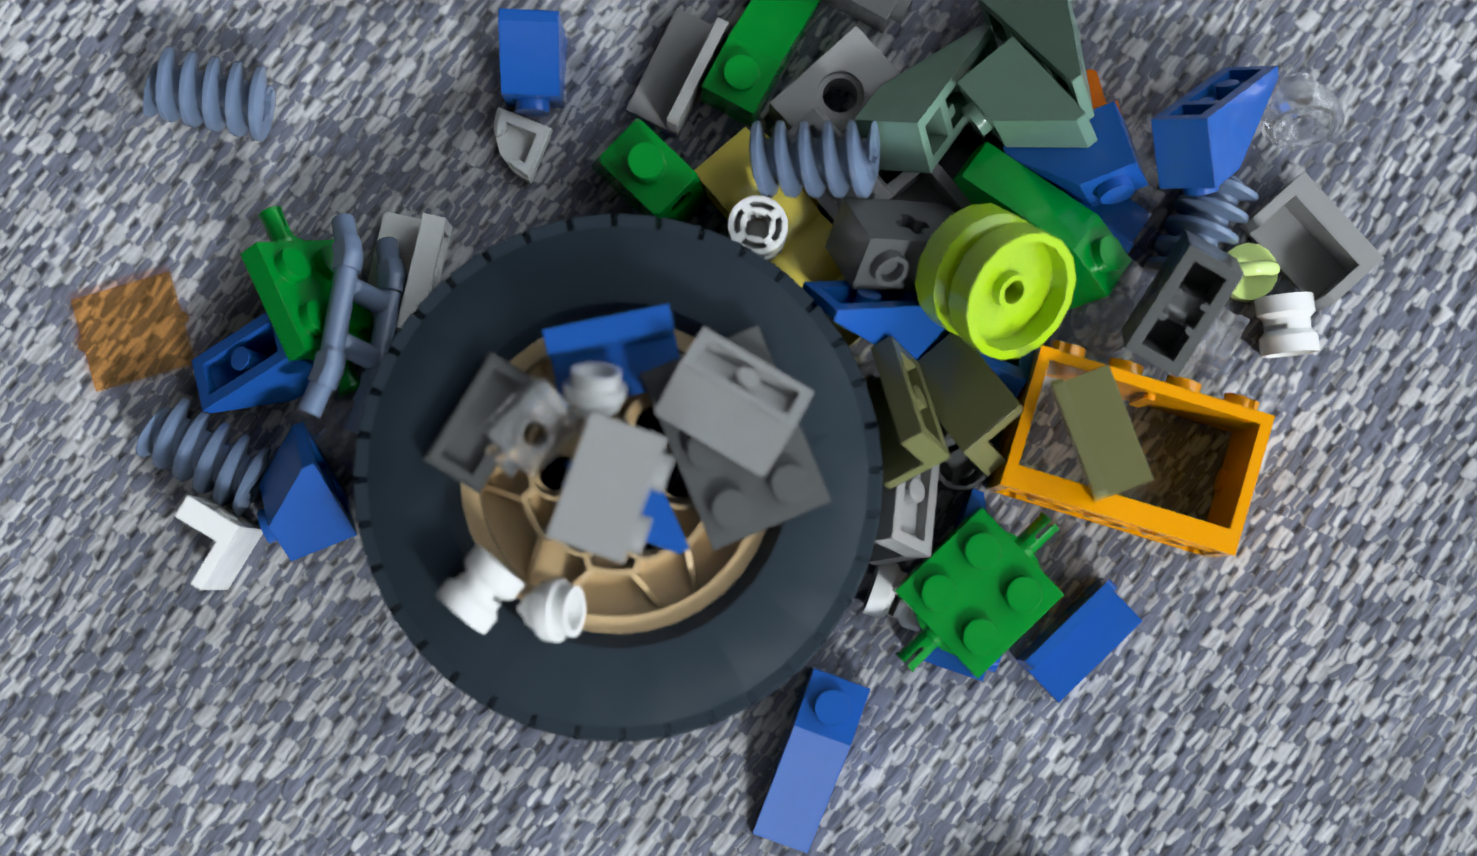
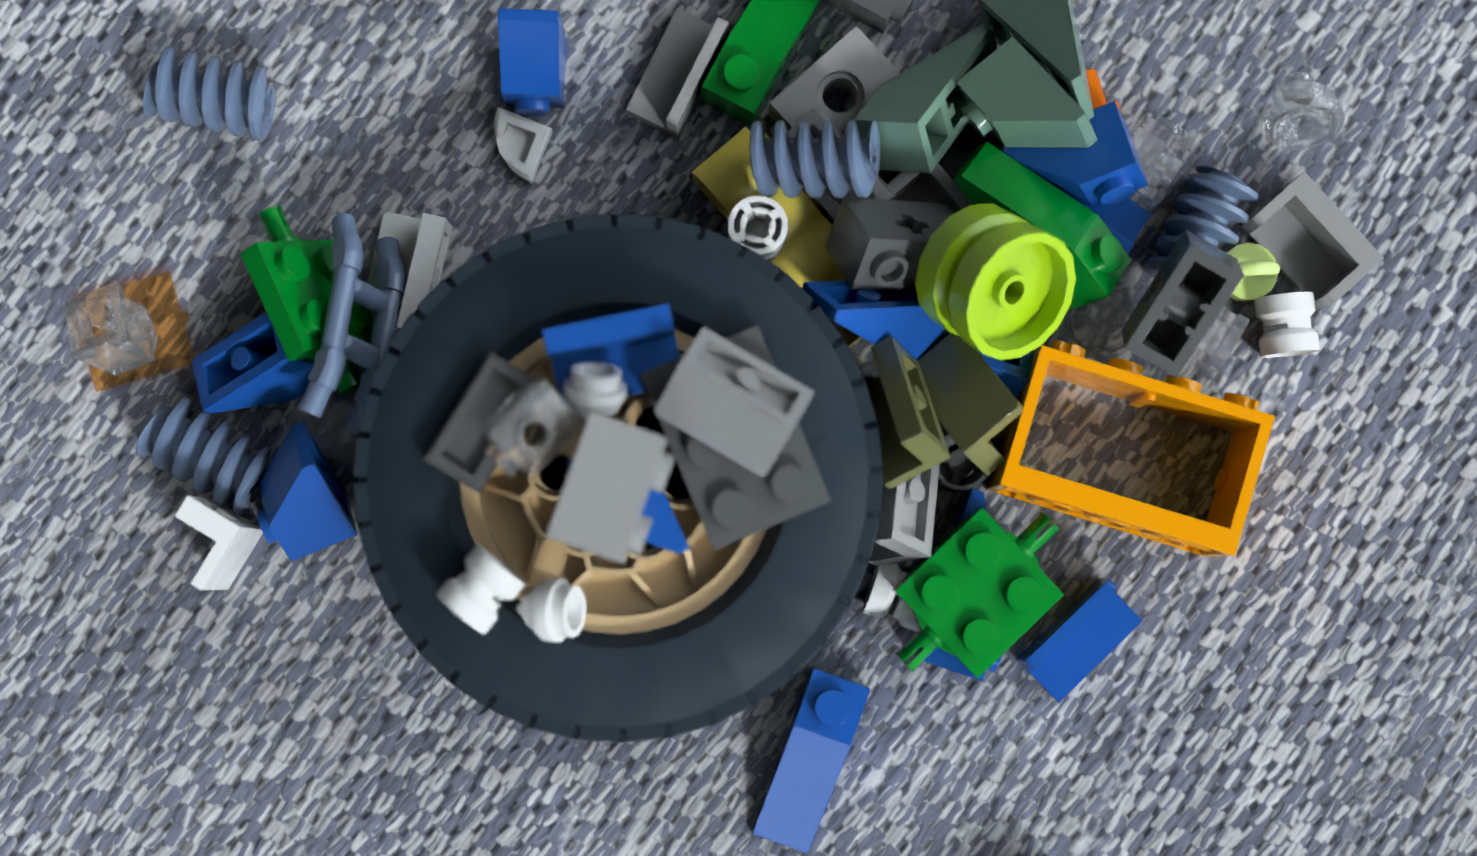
green torso [591,118,709,223] -> none
olive panel [1050,364,1154,502] -> none
blue slope [1151,65,1279,196] -> none
none -> clear brick [64,282,158,376]

